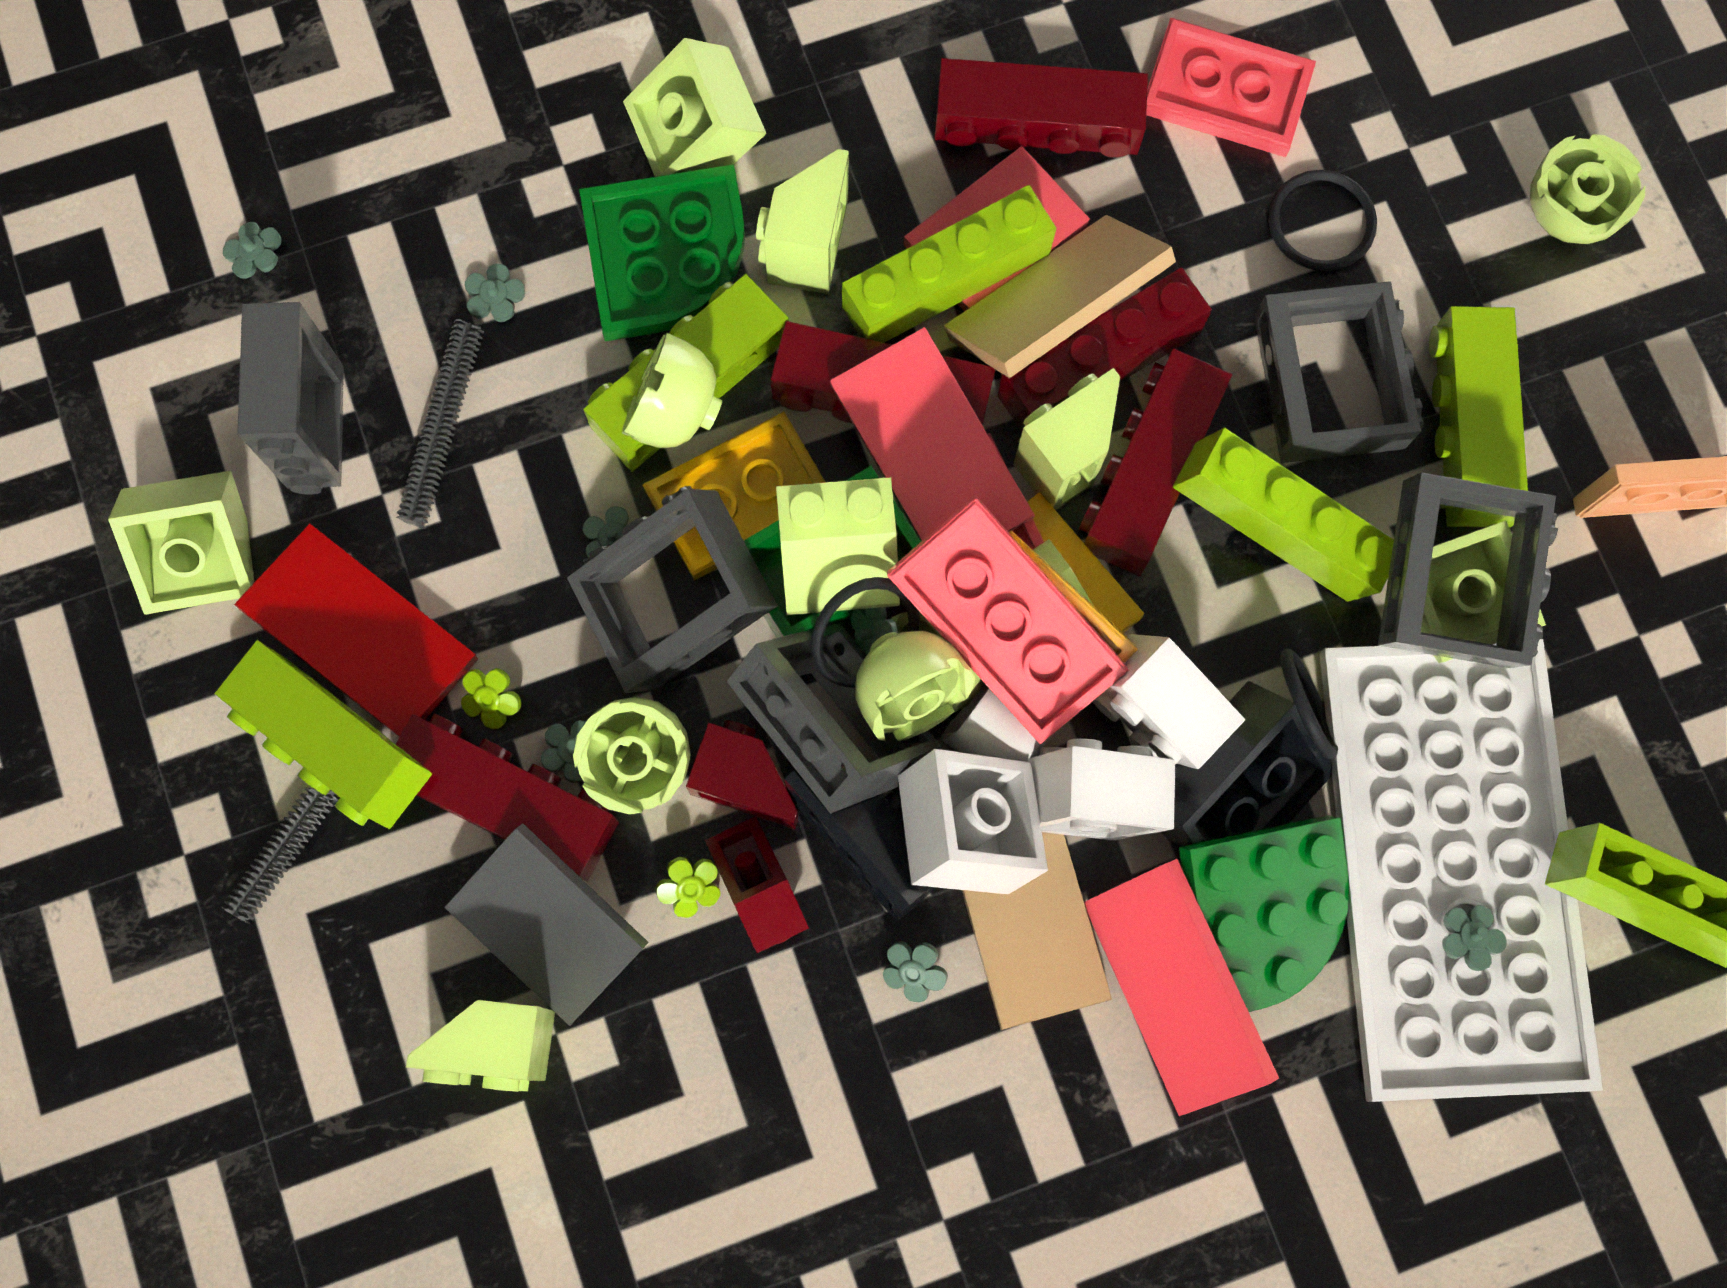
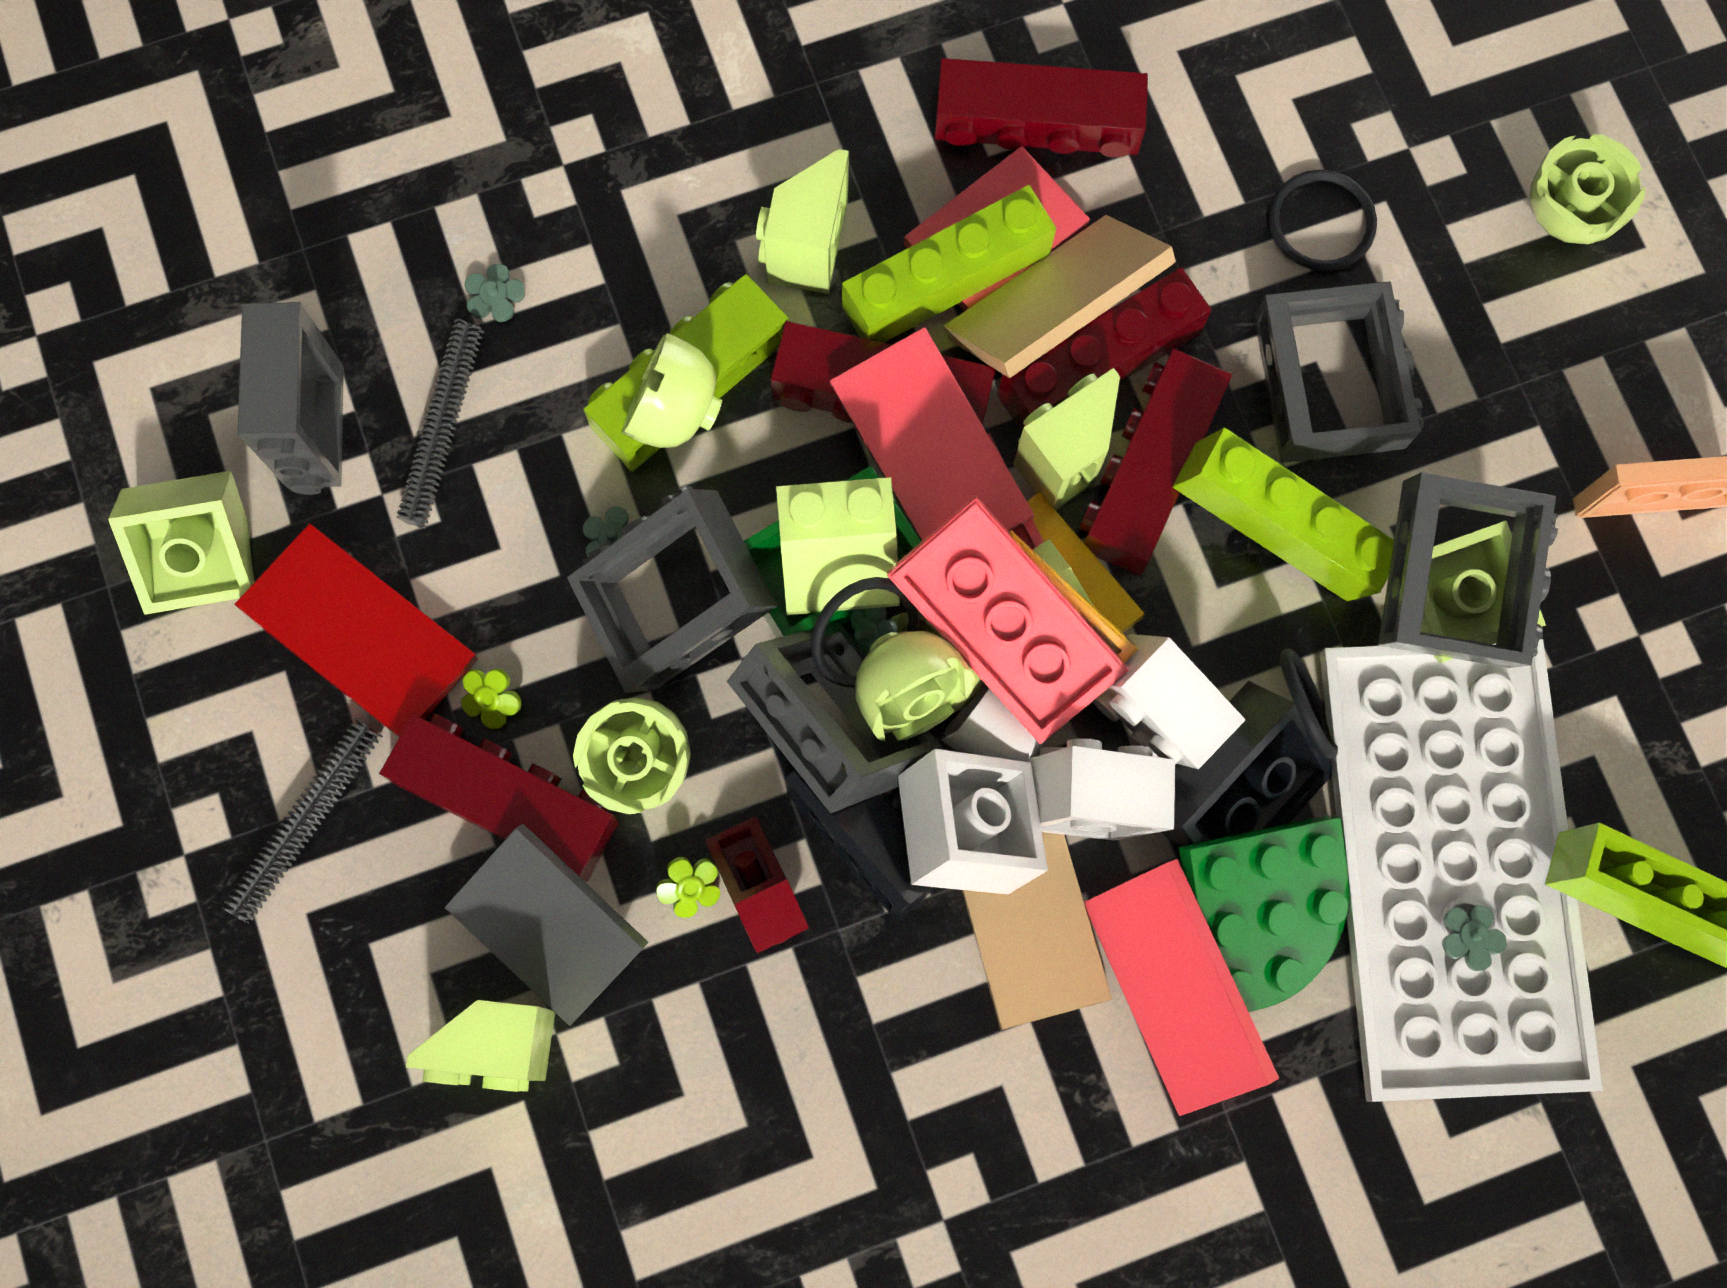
lime brick [214,640,433,829] -> none
sand green plant [223,222,282,279] -> none
sand green plant [541,720,586,783] -> none
green plate [579,164,745,342] -> none
yellowish green slope [623,38,767,177] -> none
yellow tile [642,411,826,580] -> none
dark red slope [686,720,799,830] -> none
sand green plant [883,941,948,1002] -> none
coral tile [1146,18,1316,157] -> none
lime brick [1429,306,1528,527] -> none

